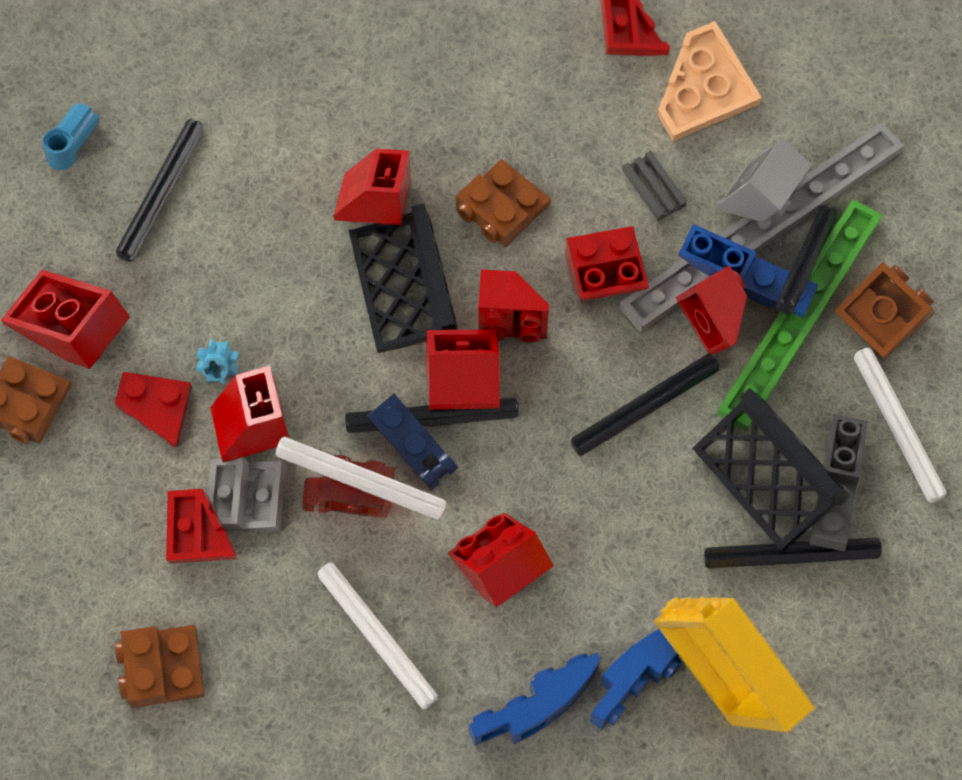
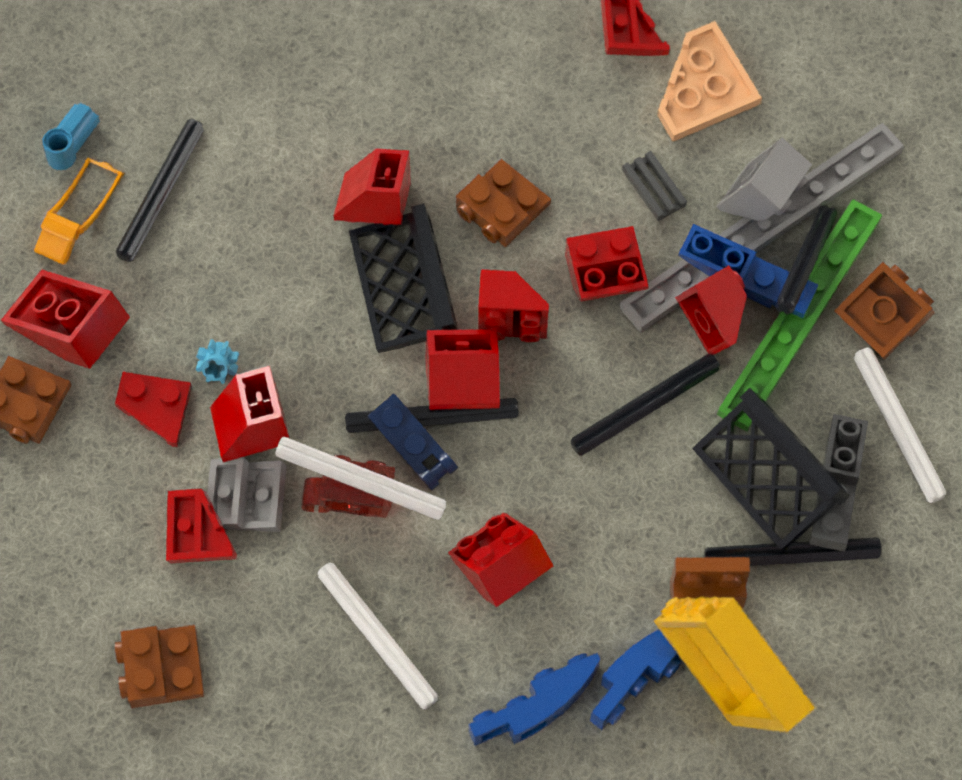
none -> light orange piece [33,158,124,265]
none -> dark orange plate [670,557,750,609]

